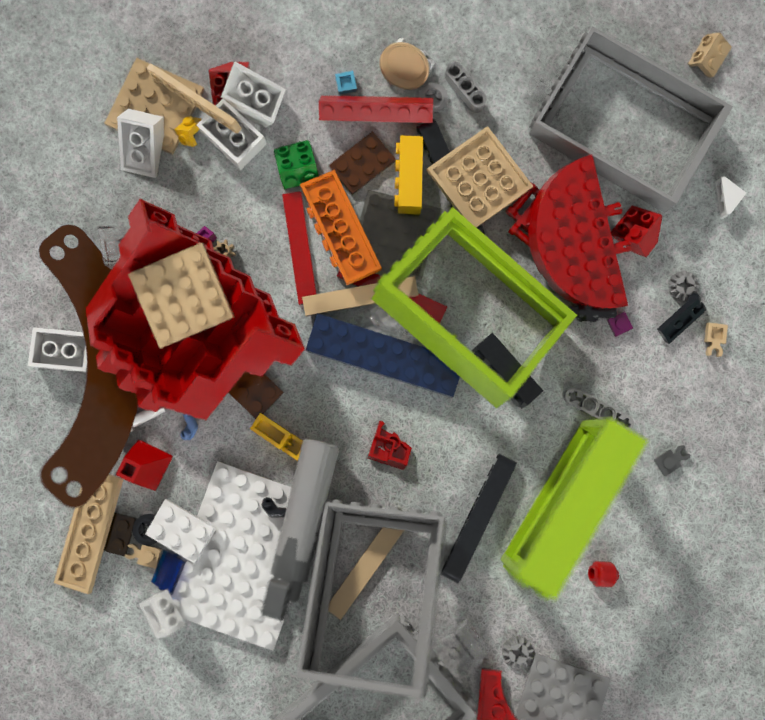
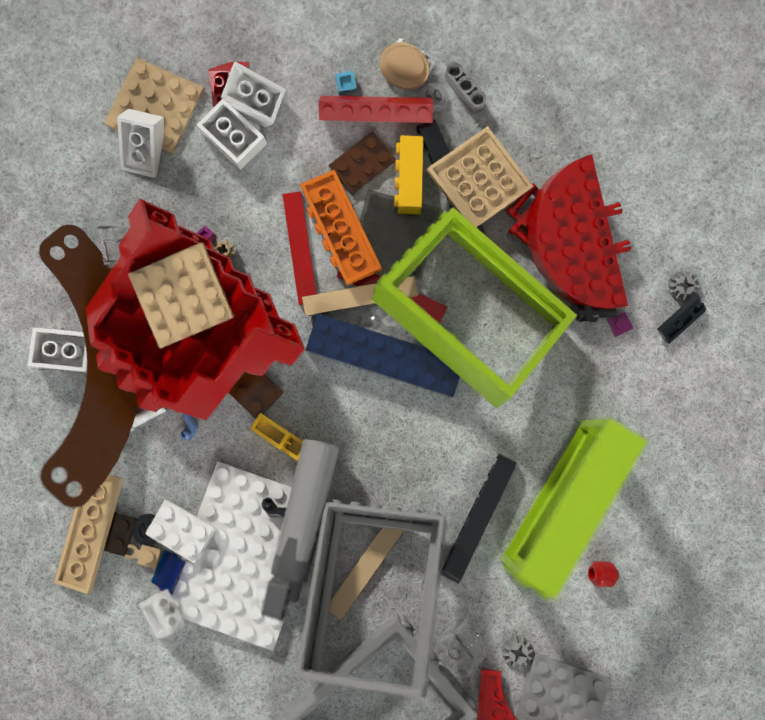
red slope [115,439,173,491] -> none
tan tile [147,63,242,134] -> none
yellow bracket [174,116,202,147] -> none
green bracket [274,140,319,190] -> none
red slope [367,421,412,470] -> none
black brick [471,332,543,409] -> none
light grey door [529,26,733,213] -> none
light grey beam [564,388,634,430] -> none
red slope [611,205,662,257] -> none
dark grey plate [654,445,691,476] -> none
tan bracket [688,32,732,78] -> none
tan plate [704,323,728,357] -> none
white slope [715,177,746,218] -> none

